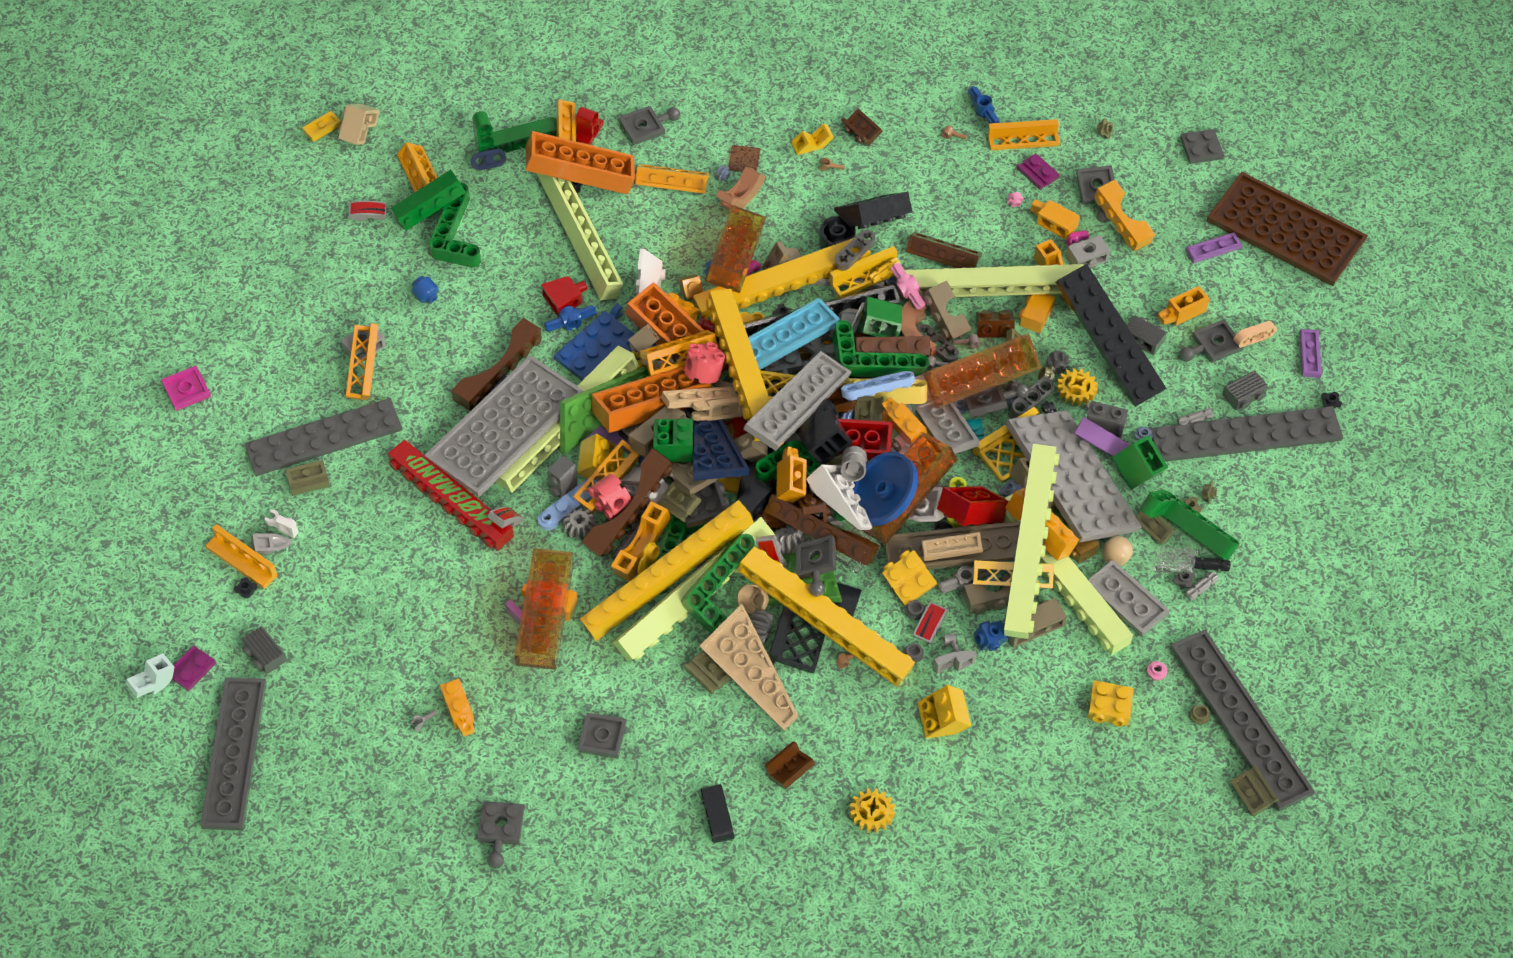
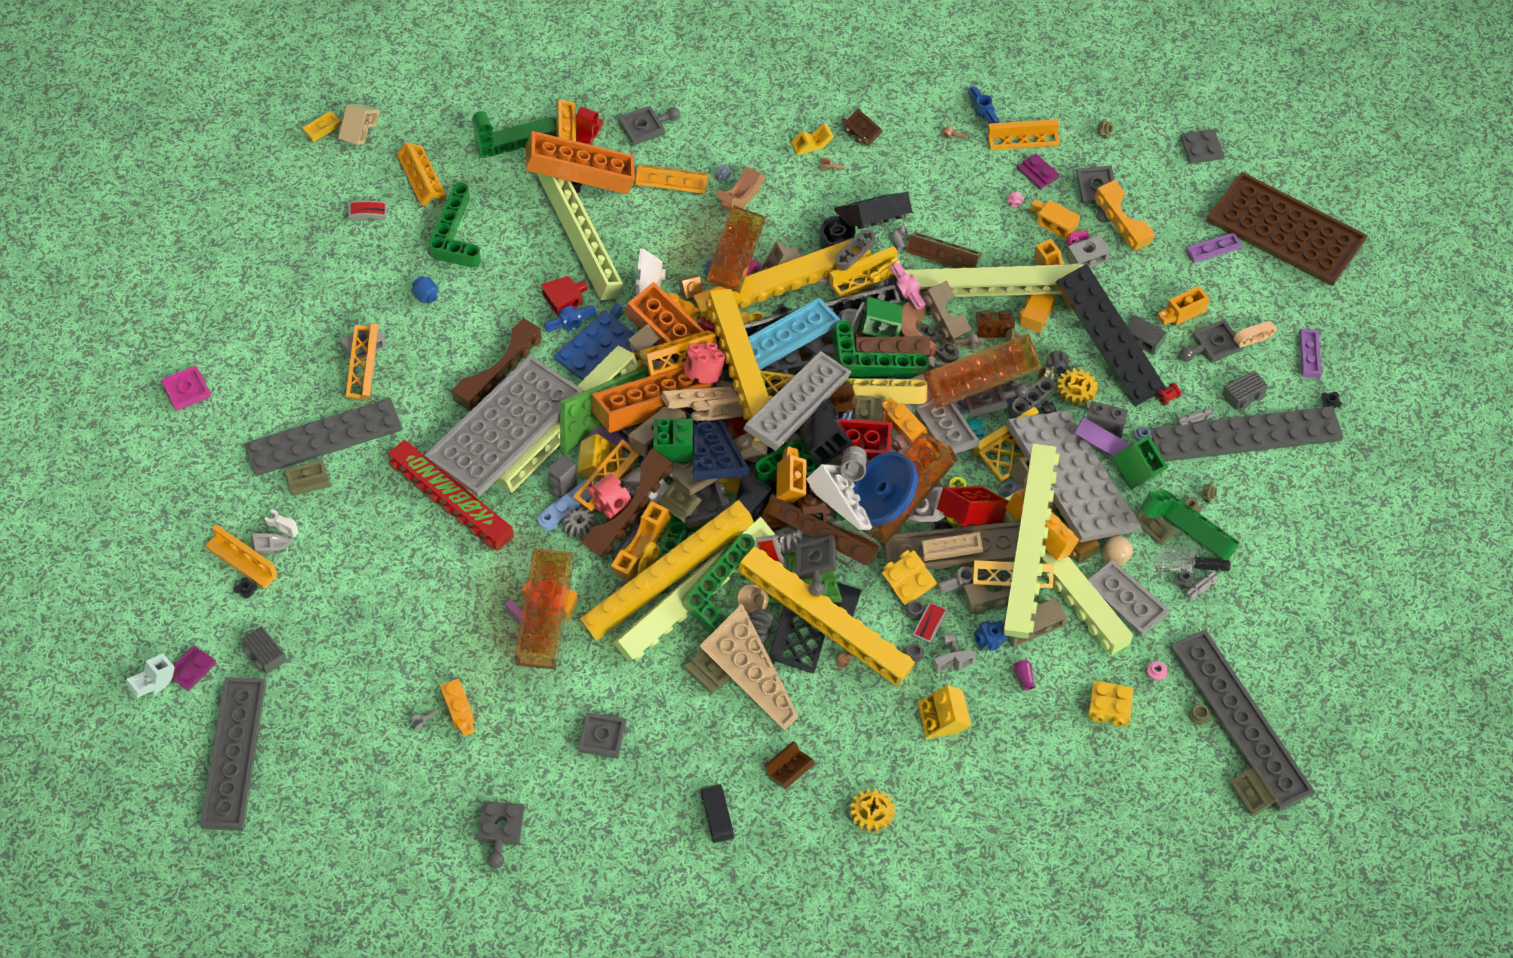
green brick [391,169,466,231] -> none
dark blue plate [471,149,506,171] -> none
light grey slope [488,507,525,528] -> none
clear red piece [728,145,761,173] -> none
light blue plate [841,371,915,400] -> none
none -> light grey arm [892,225,908,251]
none -> magenta cone [1013,659,1035,691]
none -> red bush [1156,383,1181,406]

